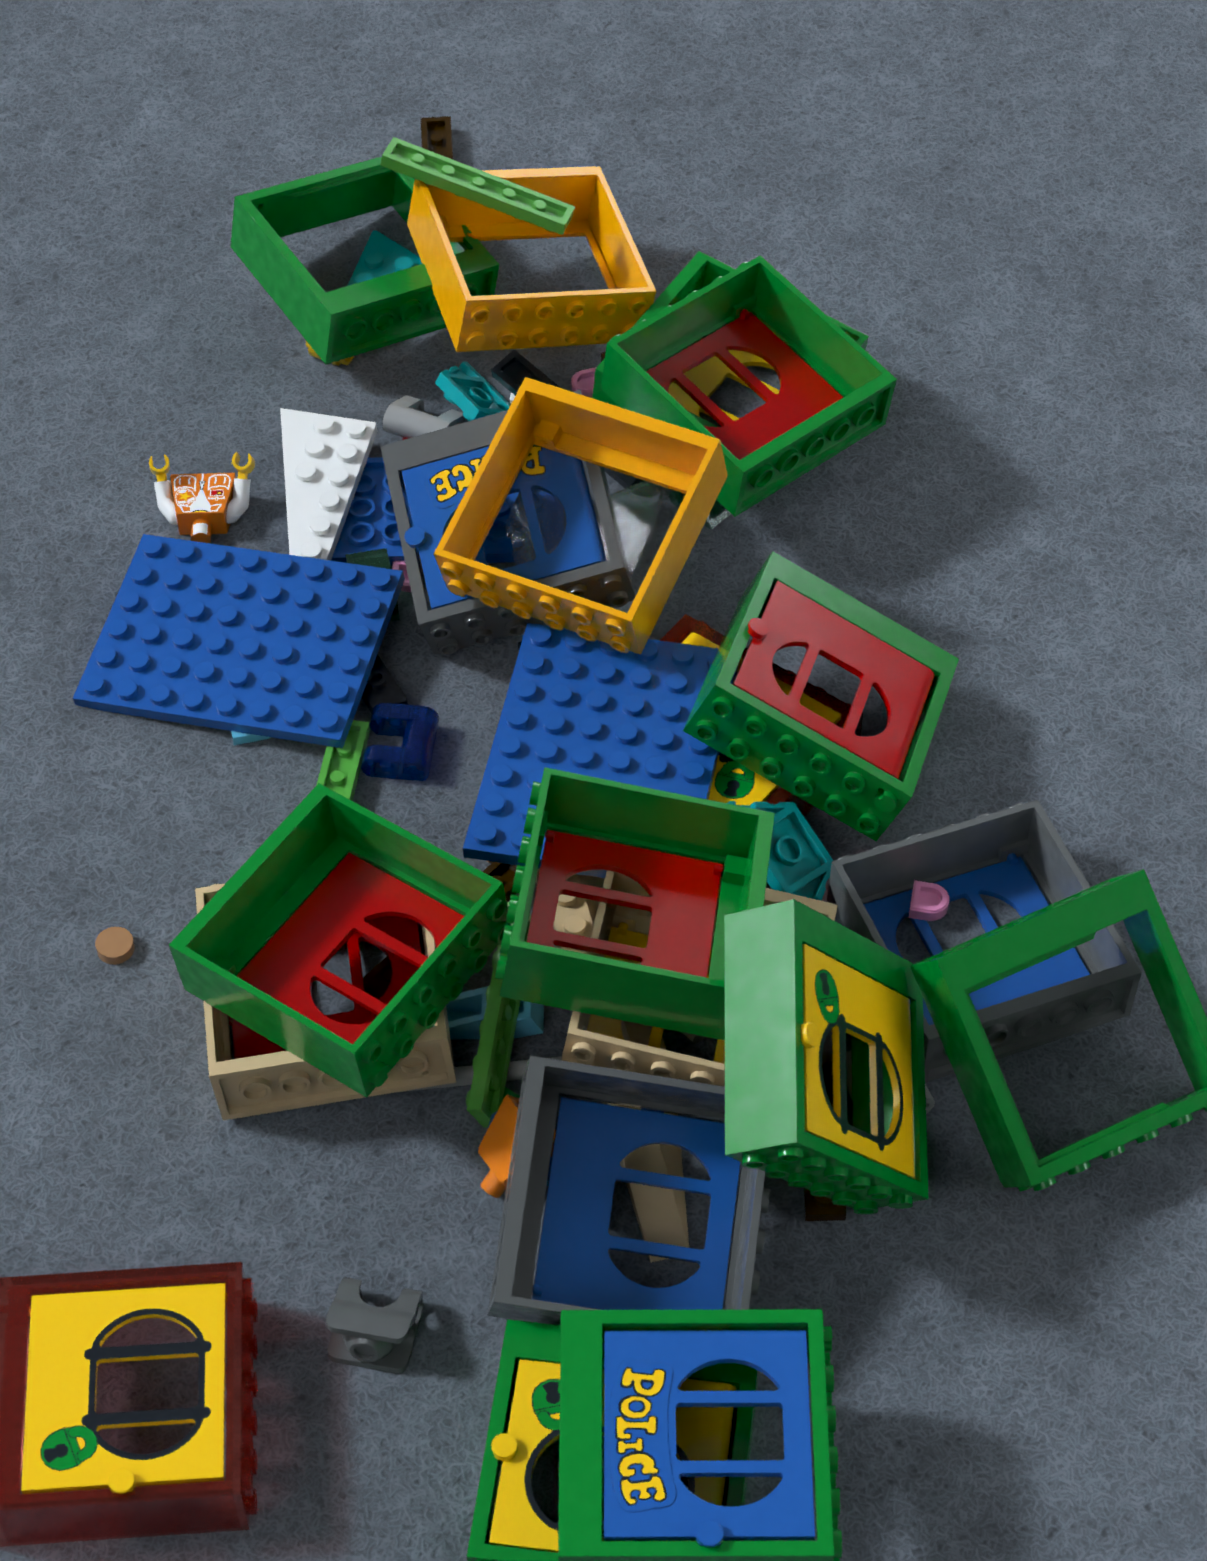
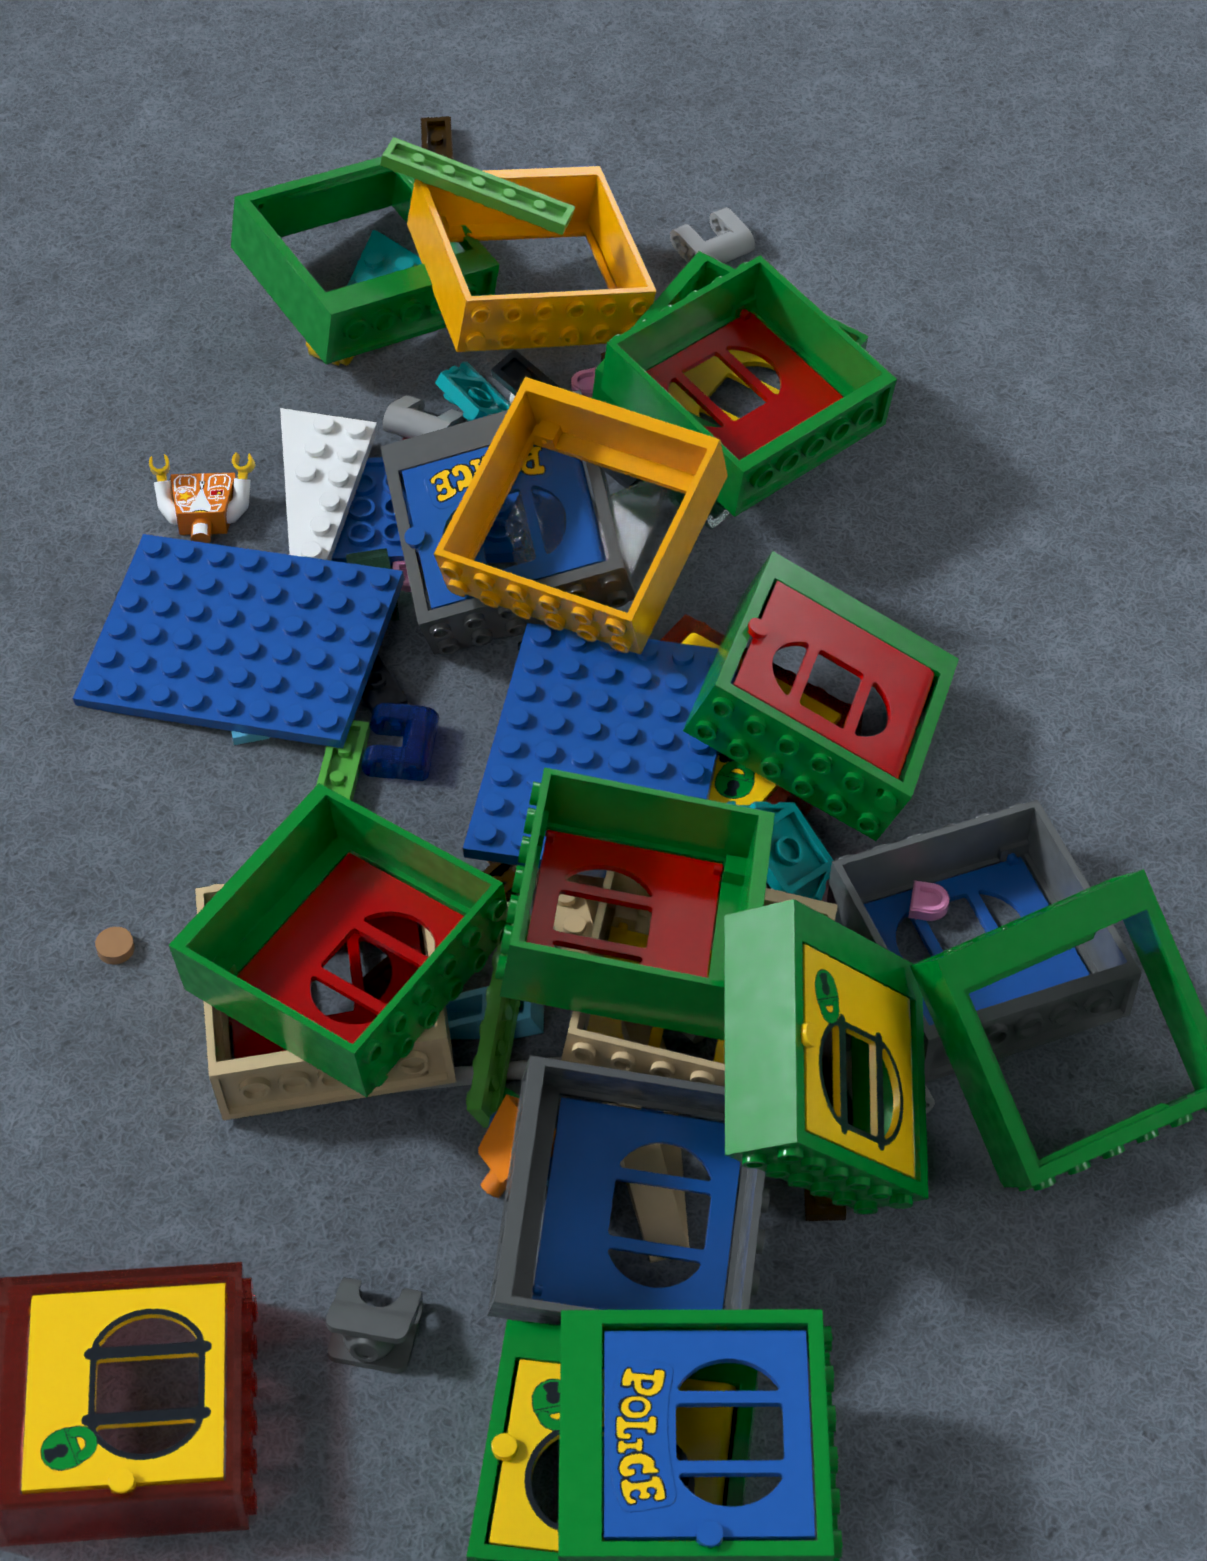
none -> light grey connector [670,207,755,264]

